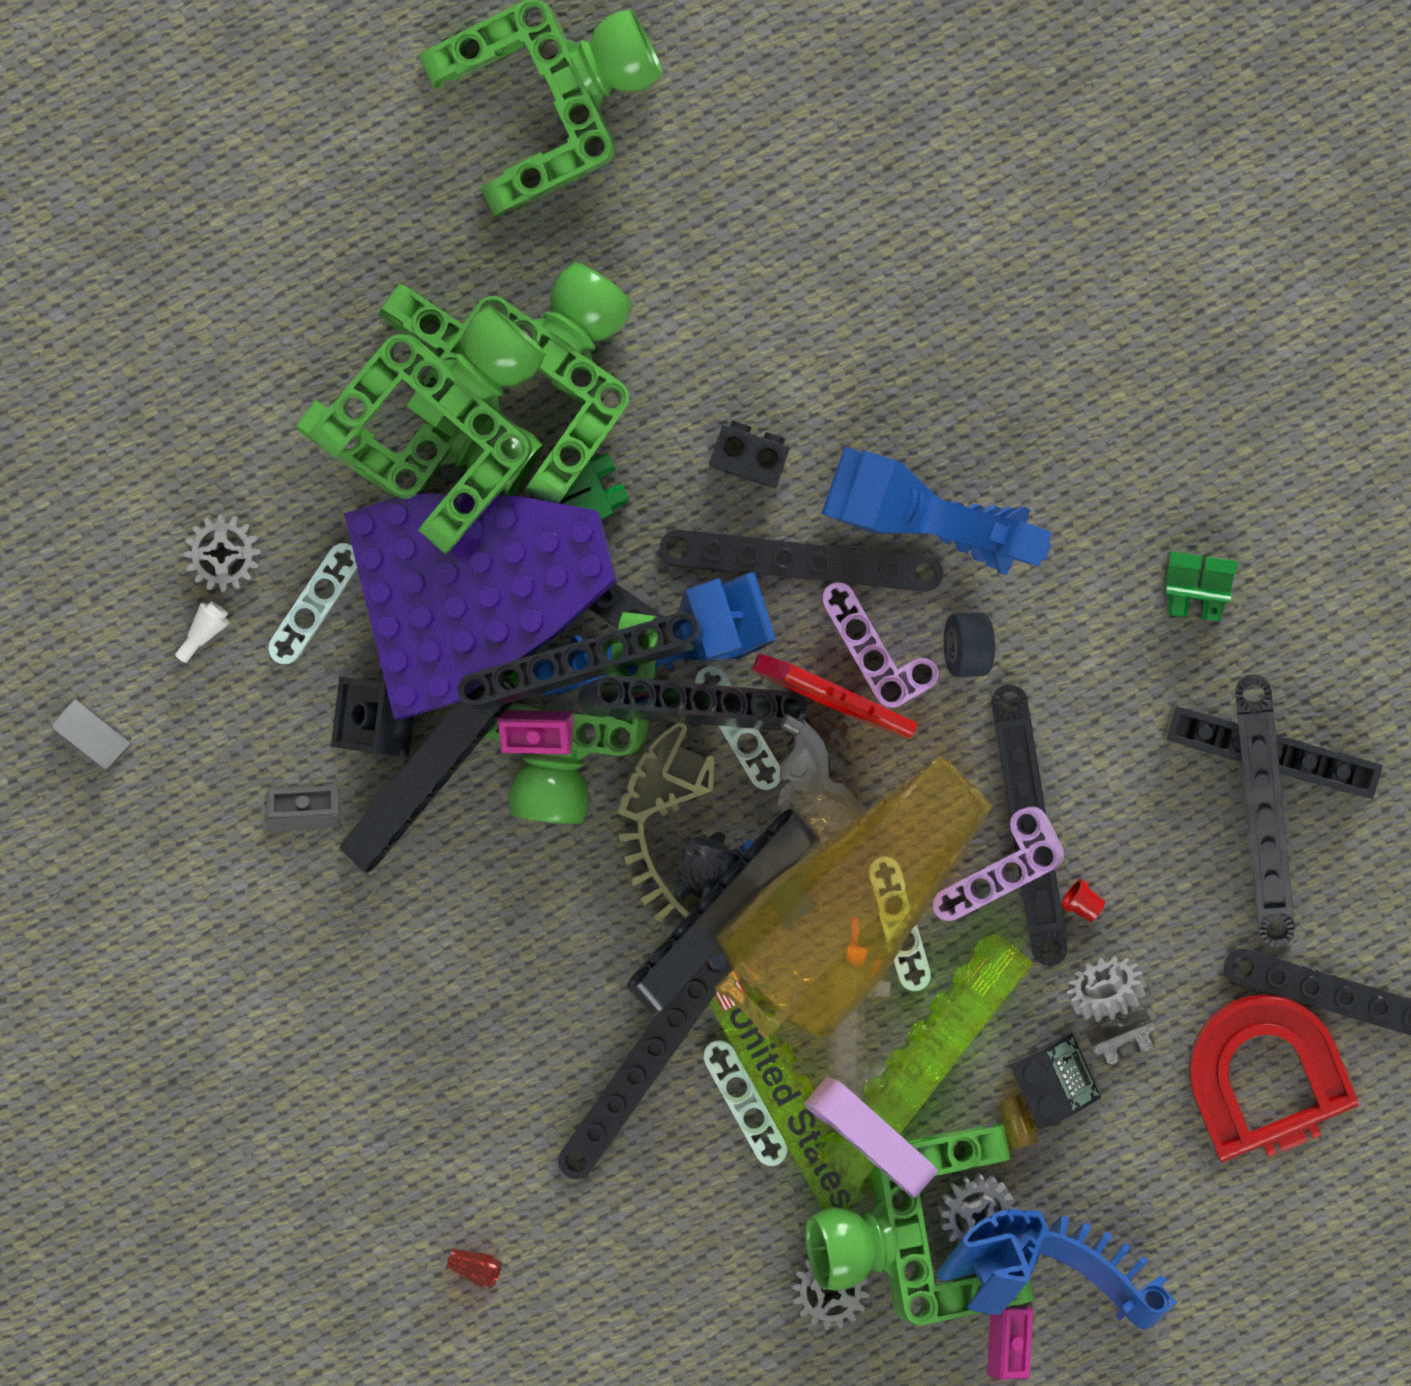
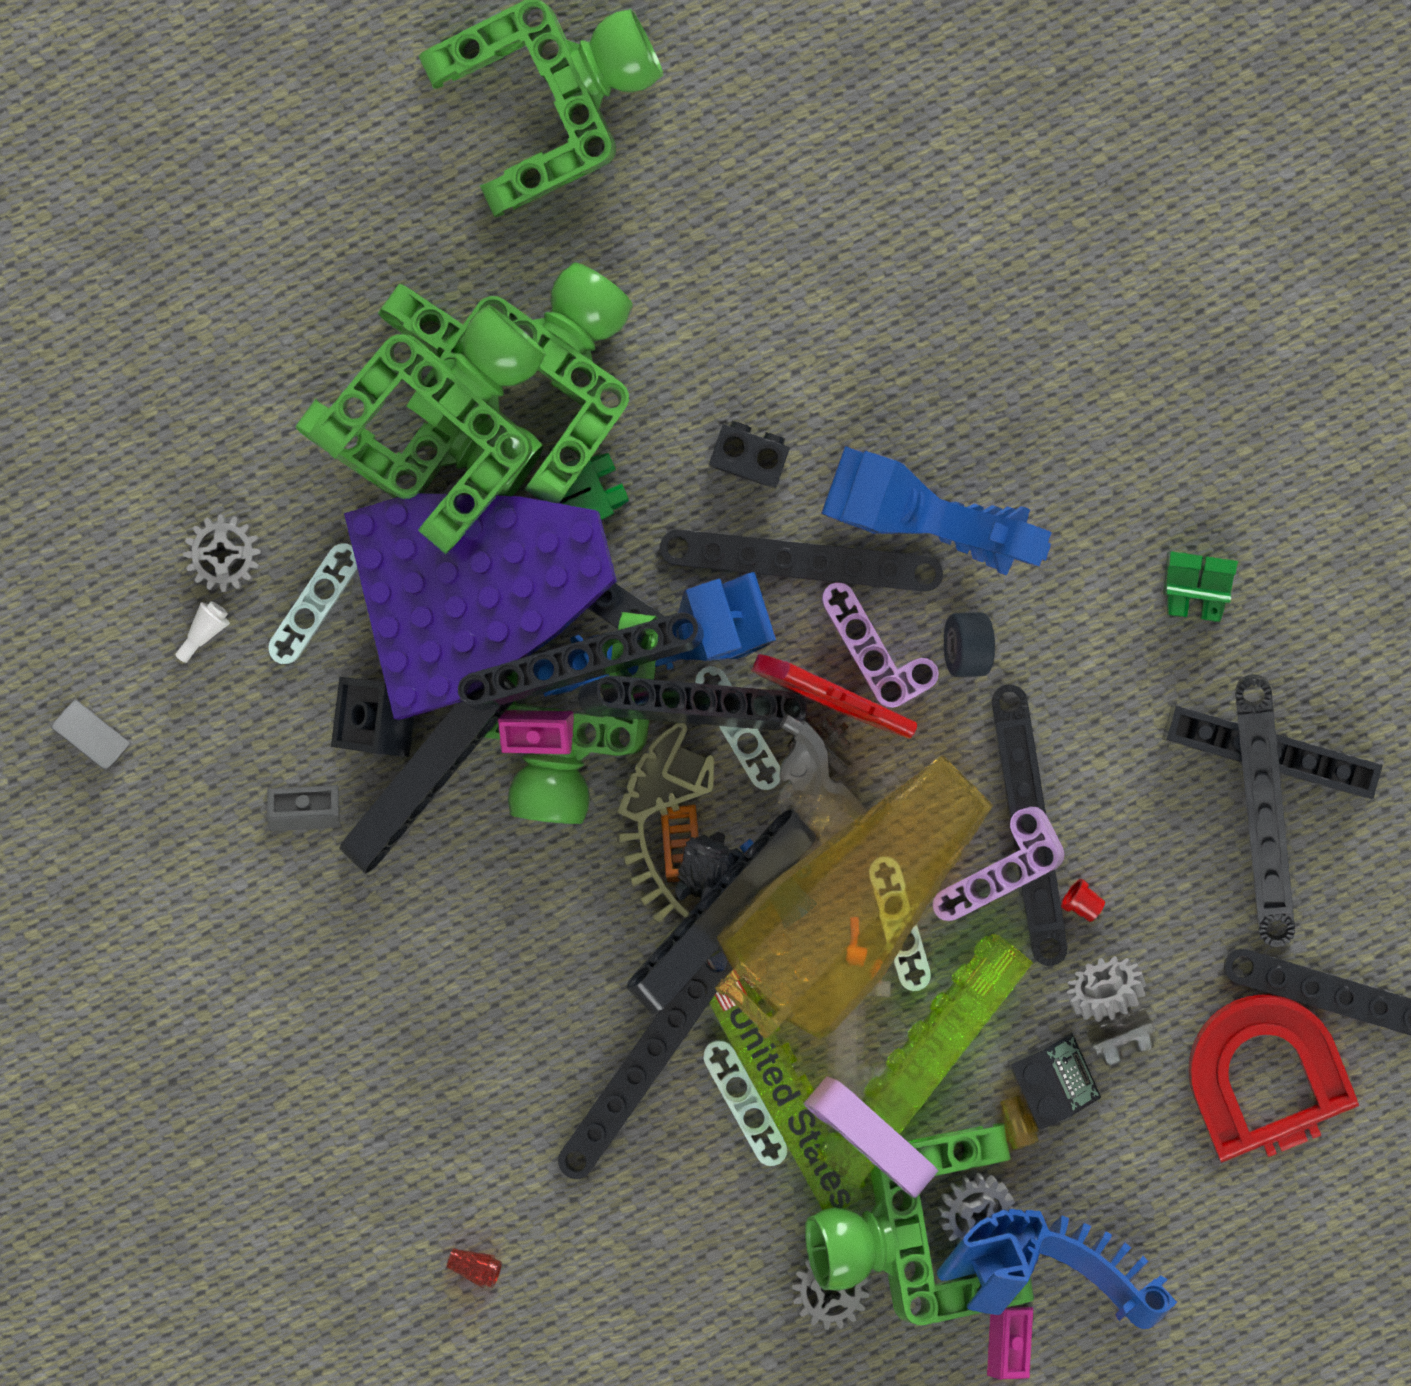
none -> orange slope [661,805,699,882]

